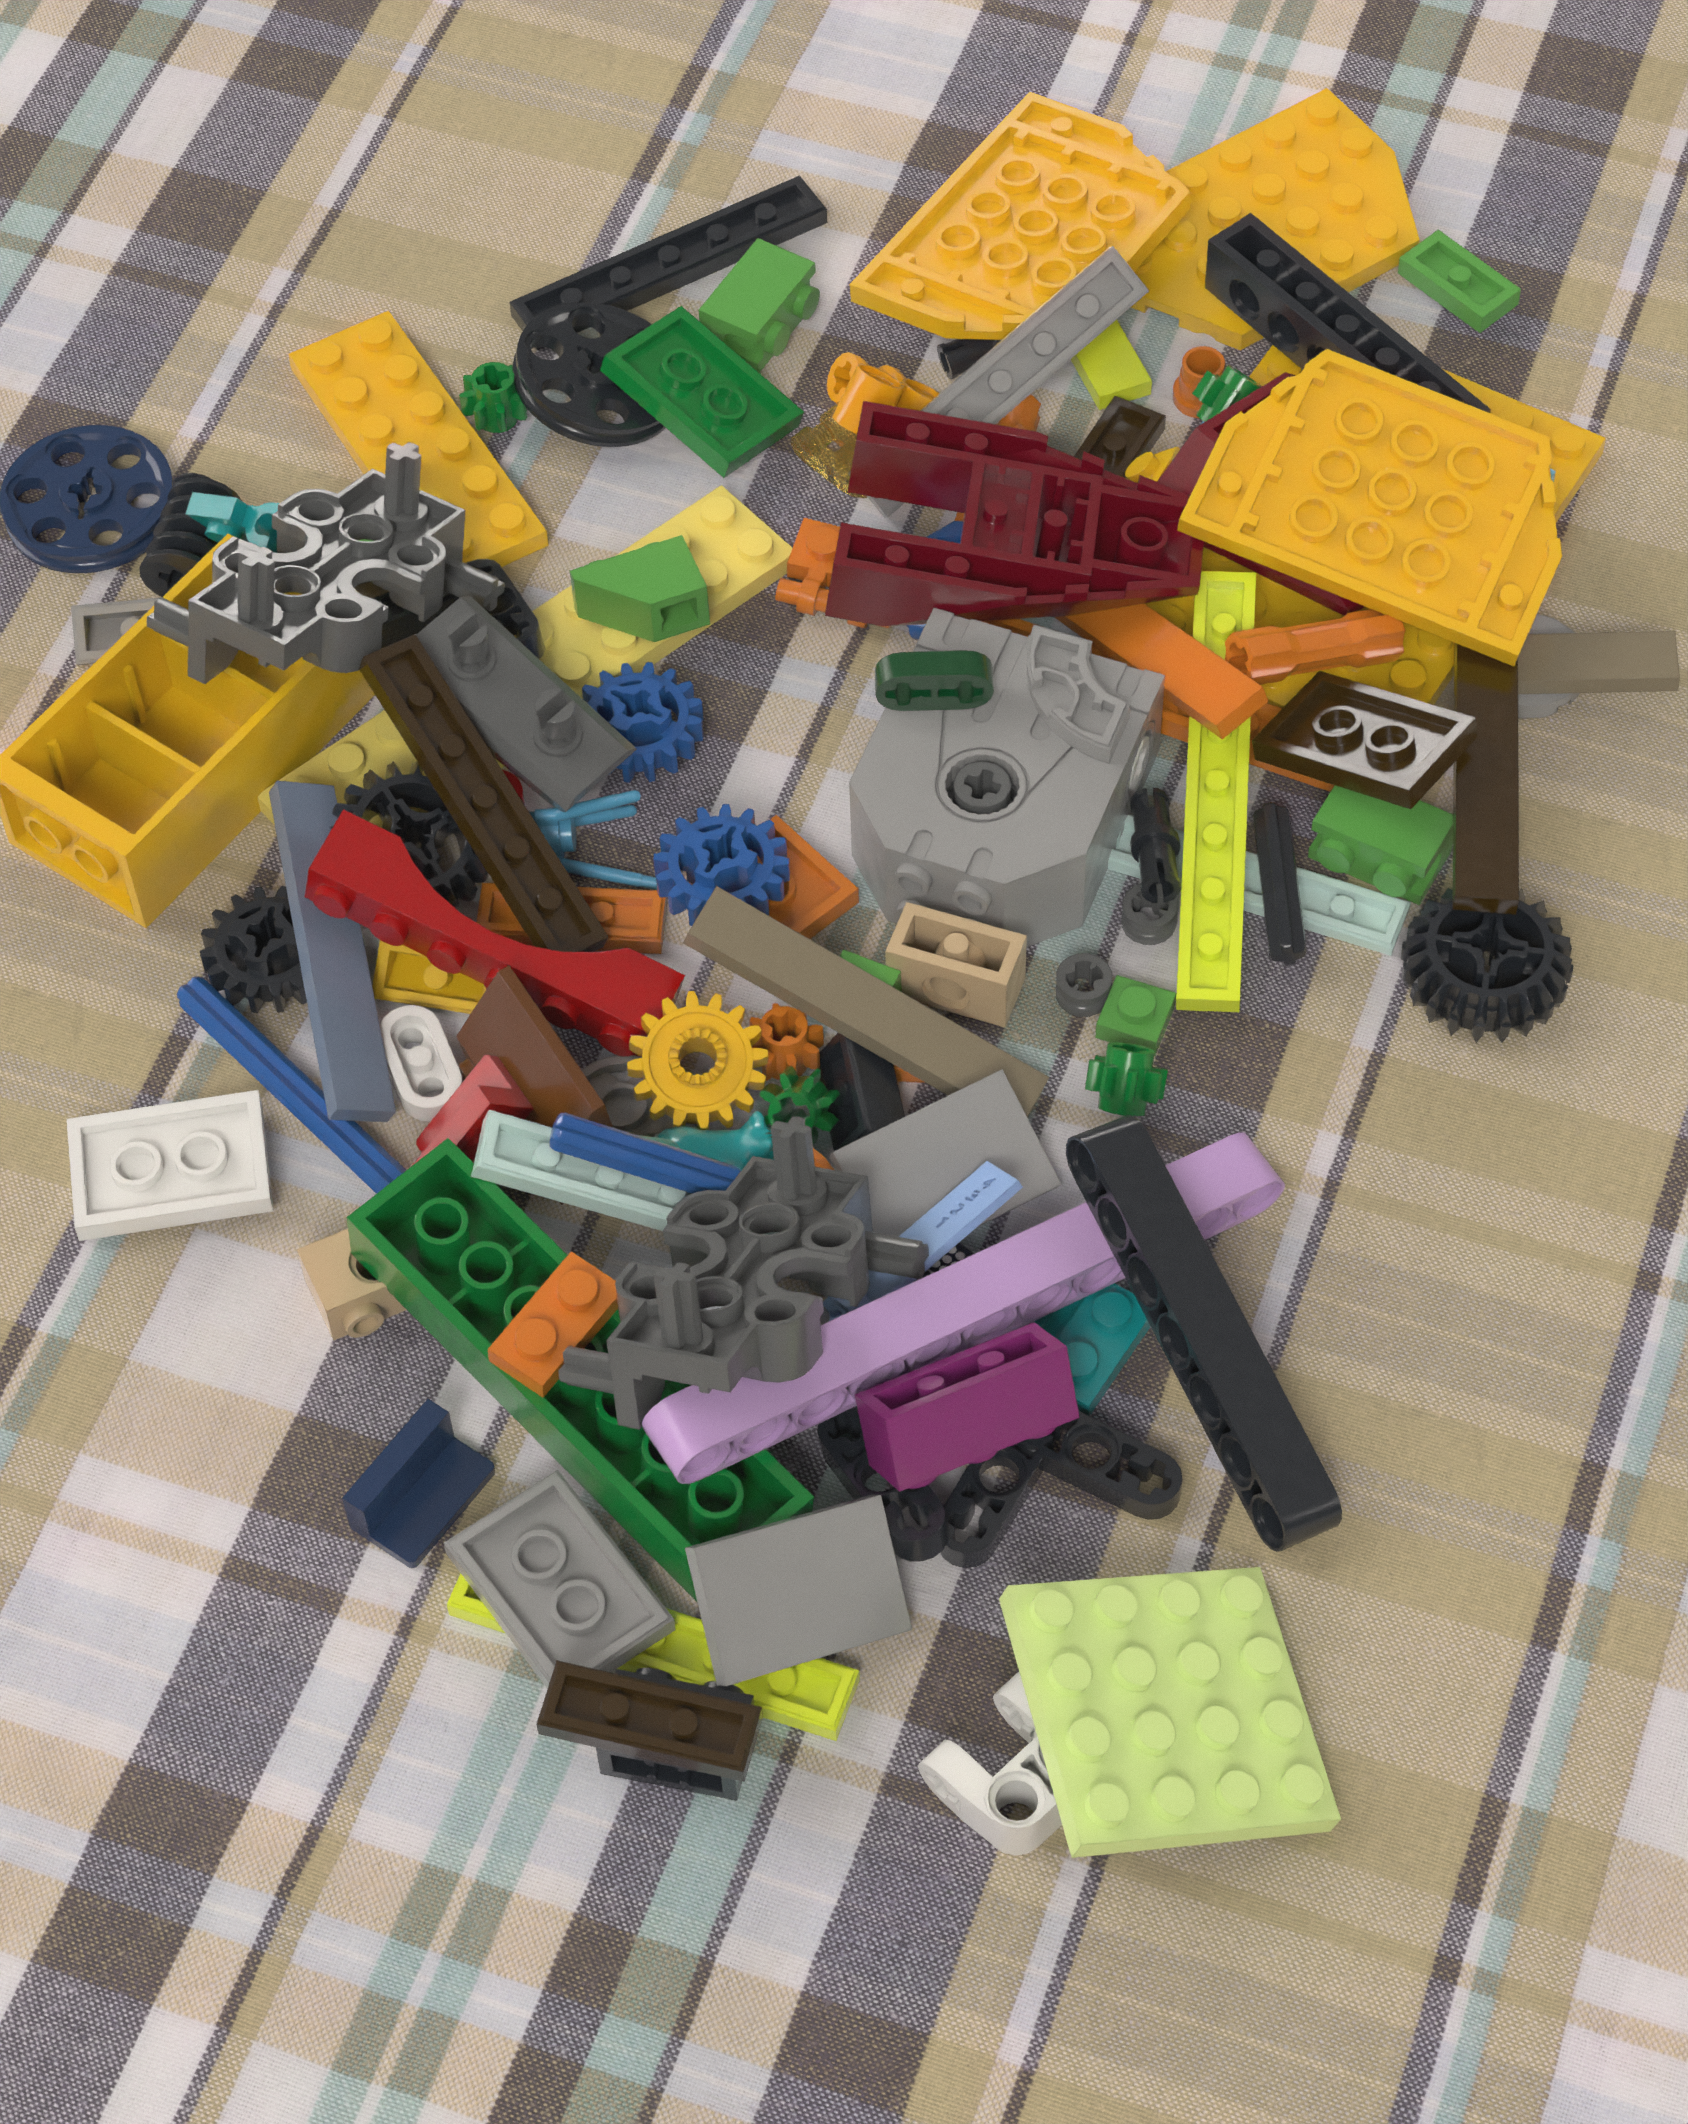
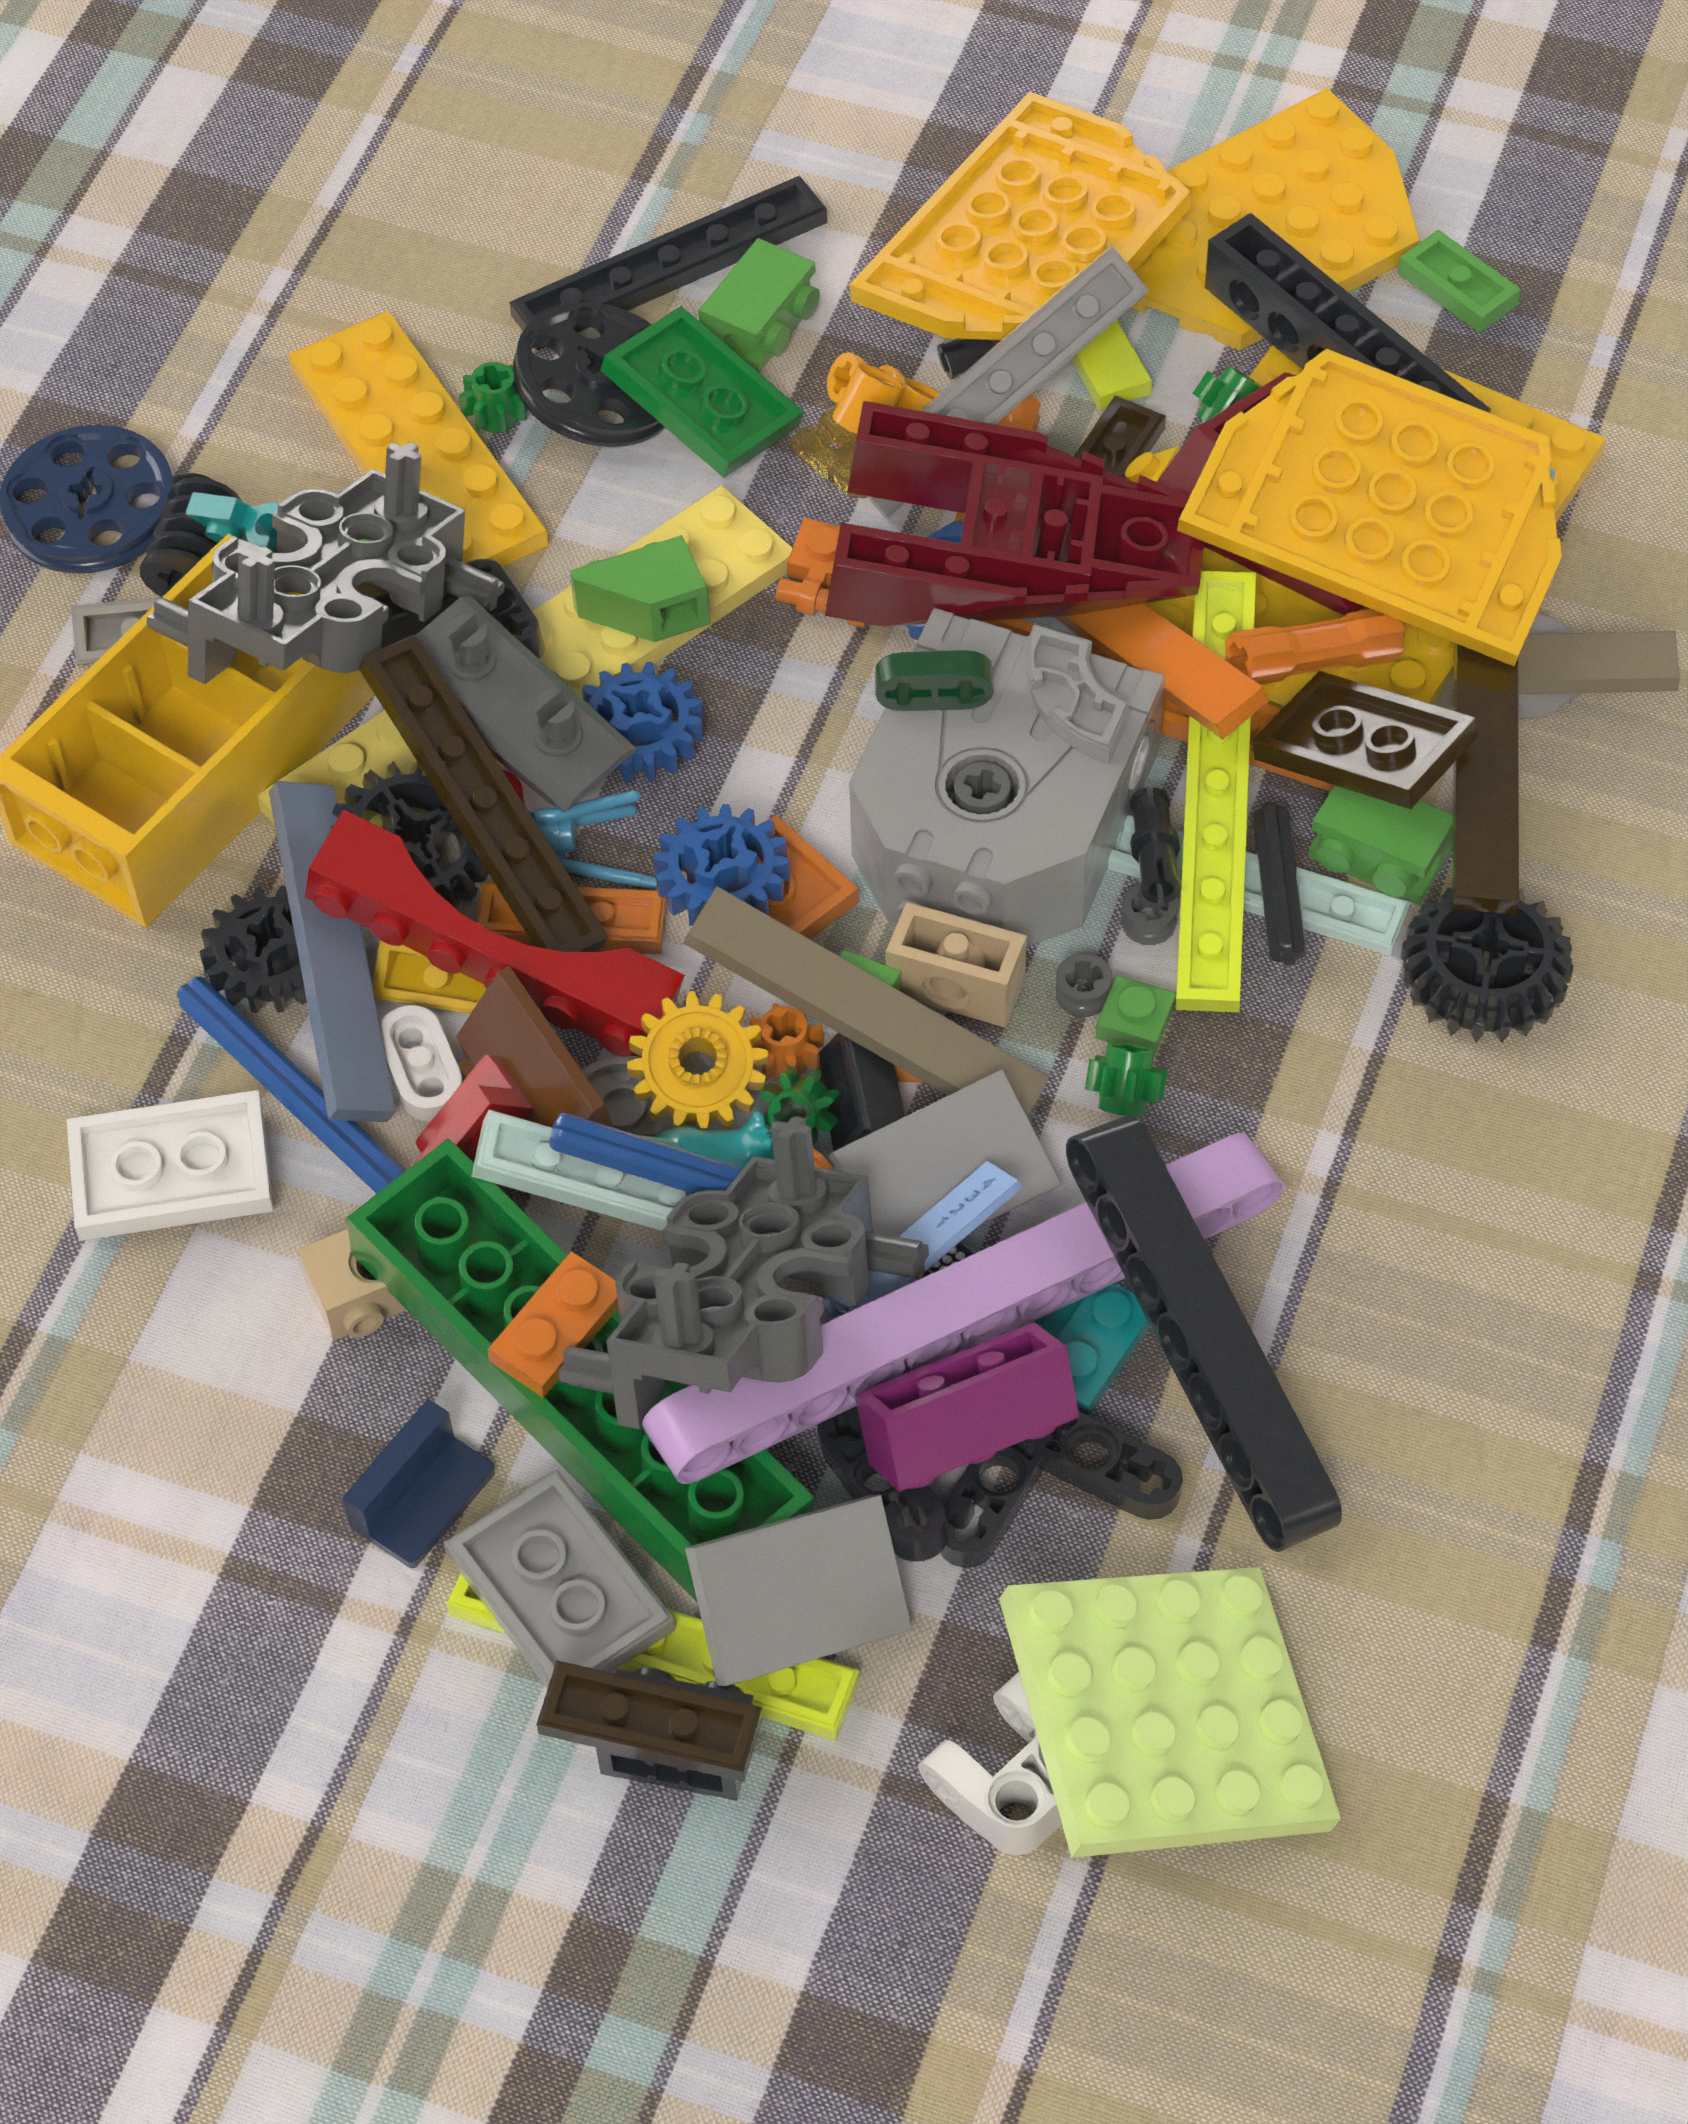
orange piece [1173,346,1225,419] -> none

